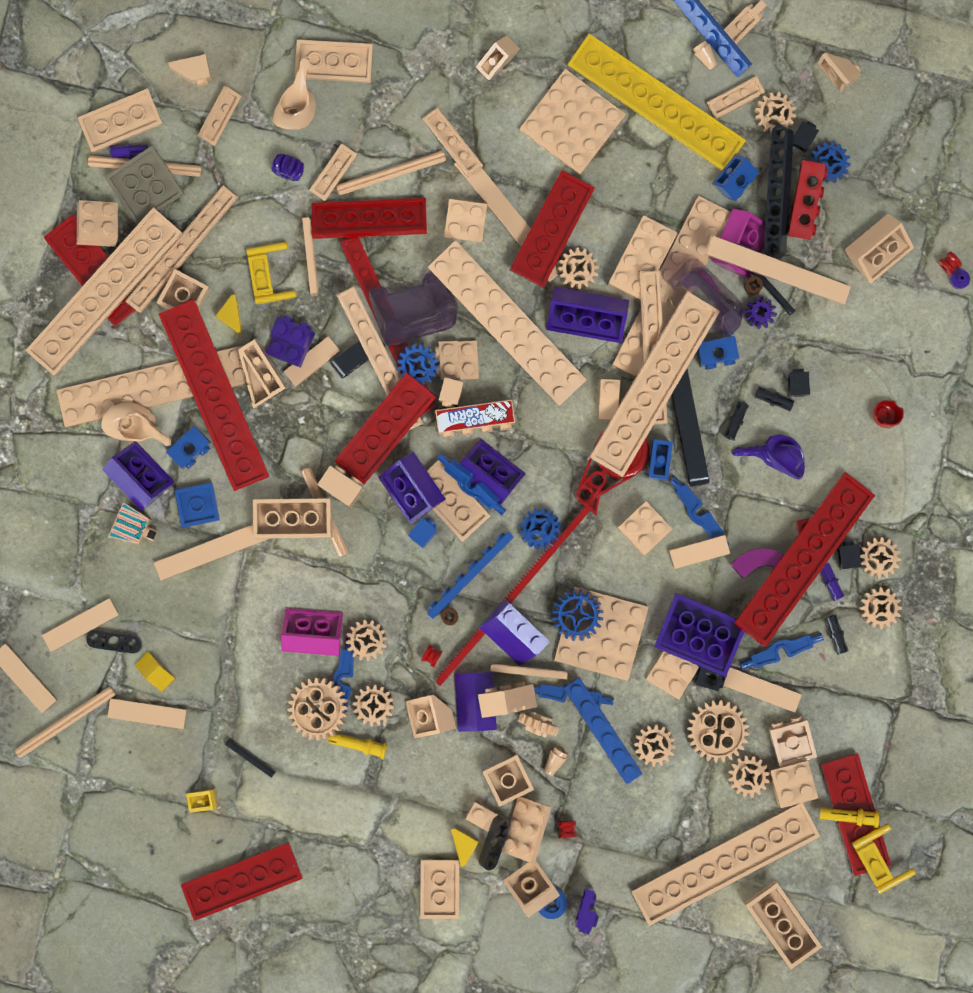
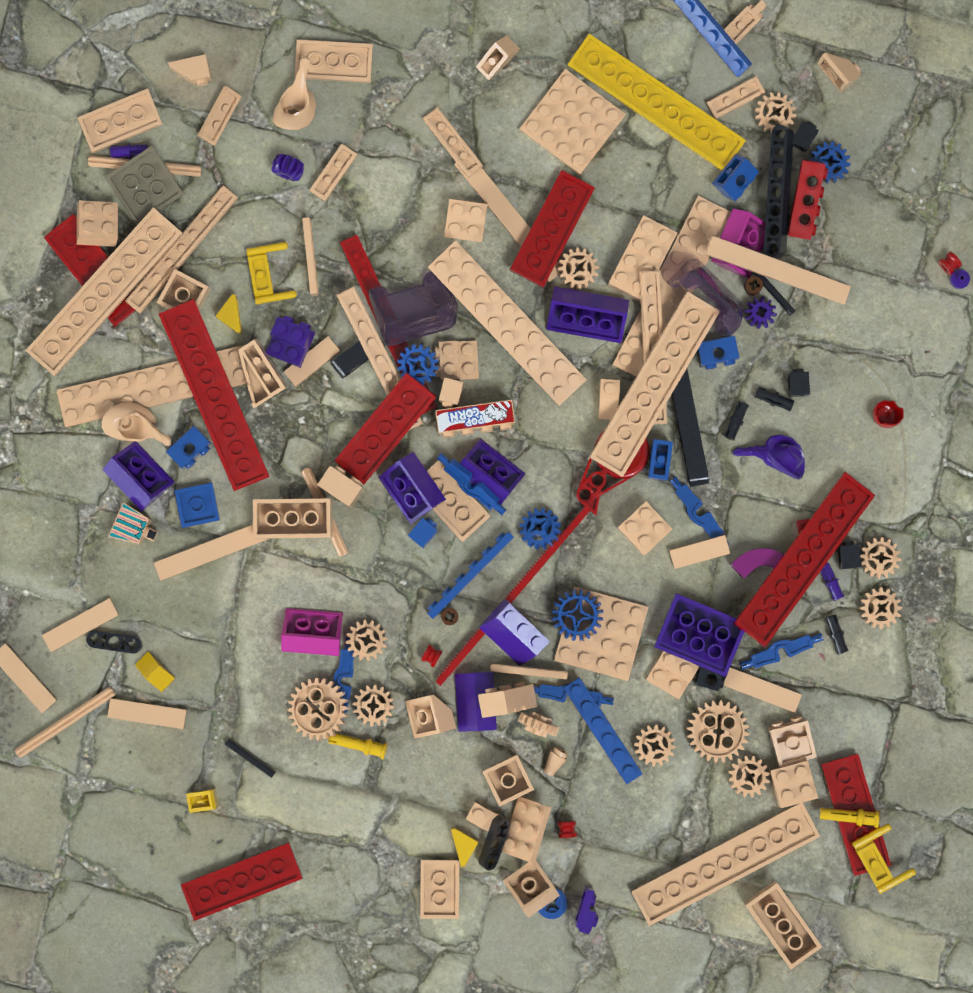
red plate [311,198,427,239] -> none
light nougat axle [336,151,446,195] -> none
light nougat cone [693,40,718,70] -> none
light nougat slope [845,213,914,284] -> none

